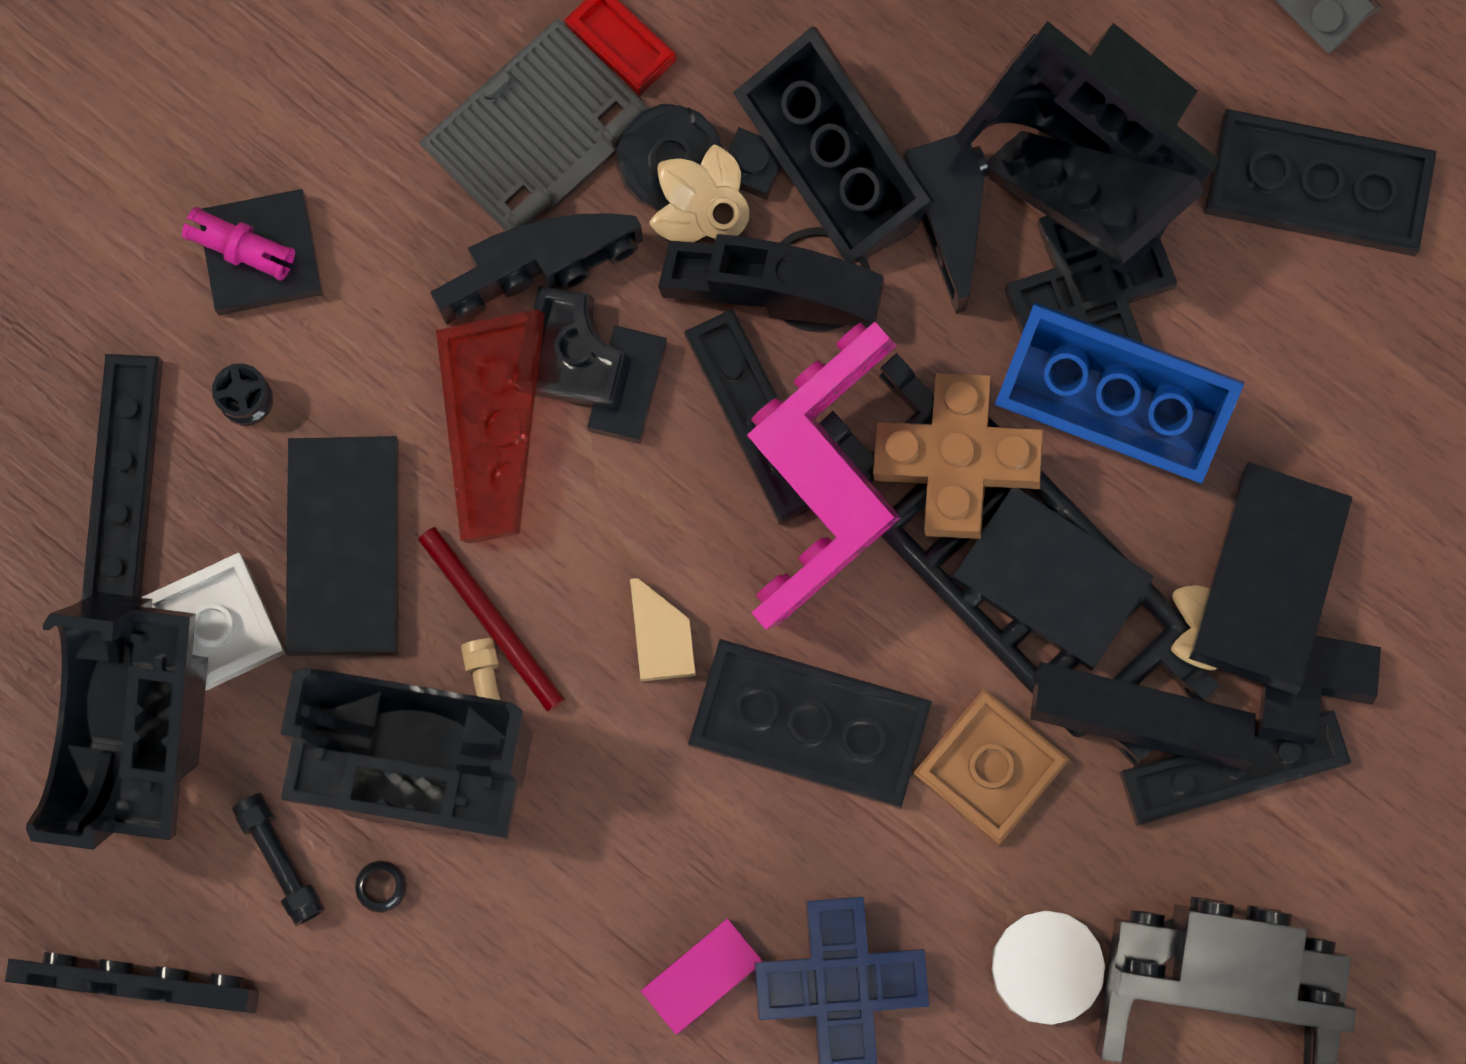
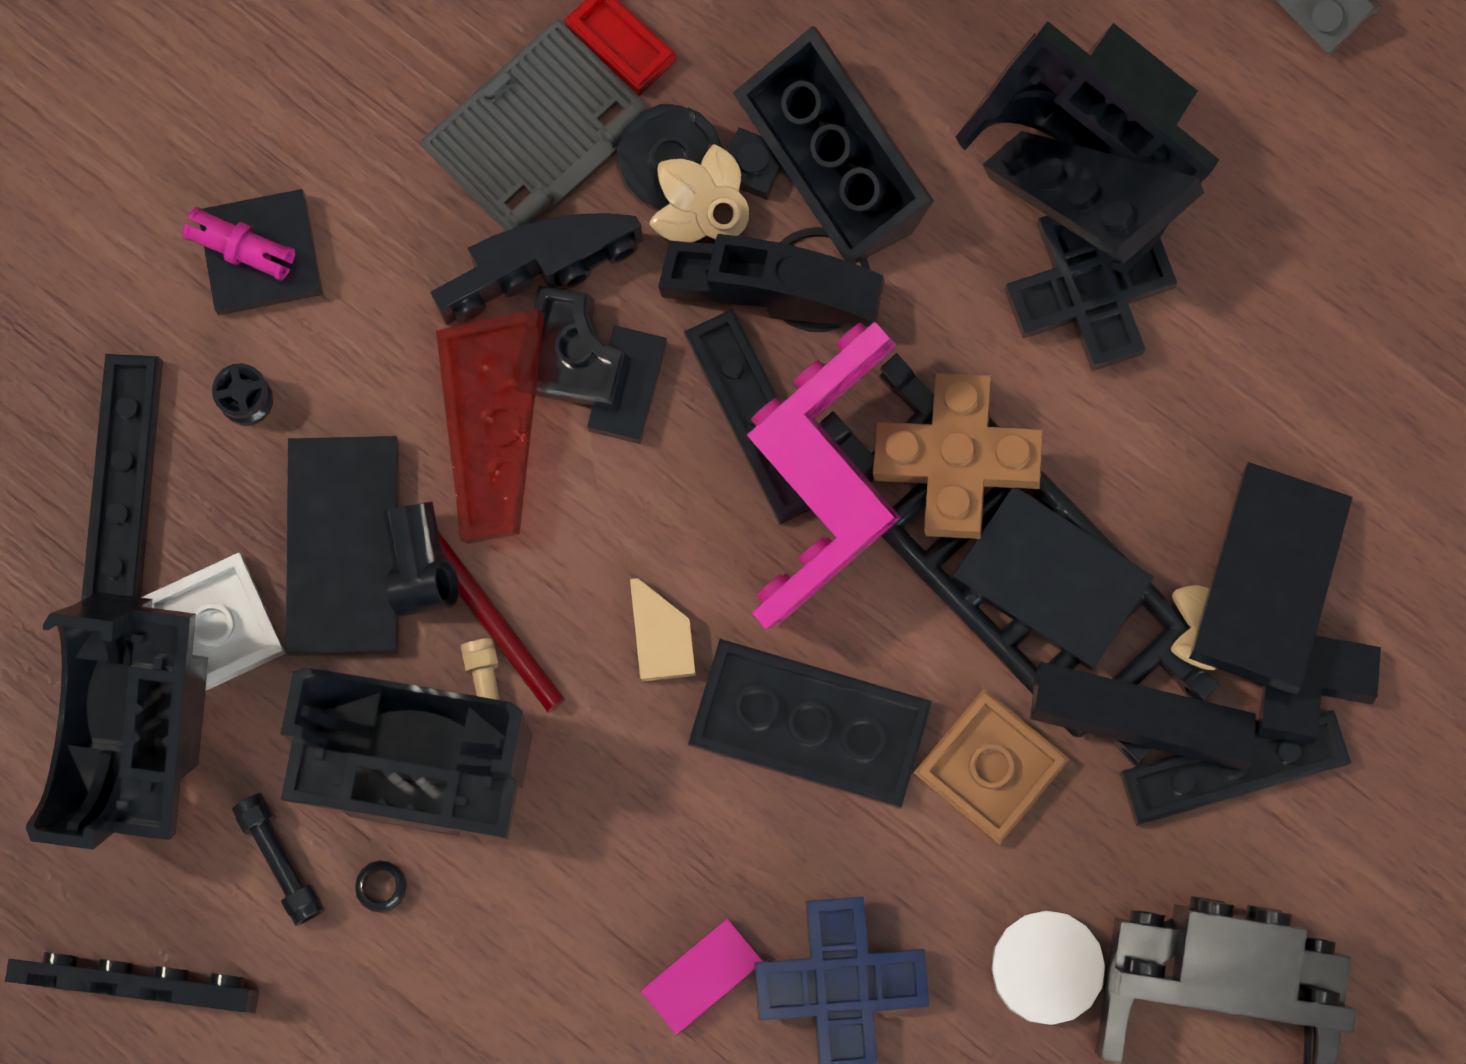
black slope [904,134,989,313] -> none
blue slope [995,302,1244,484] -> none
black tile [1205,109,1437,257] -> none
none -> black piece [383,502,459,616]

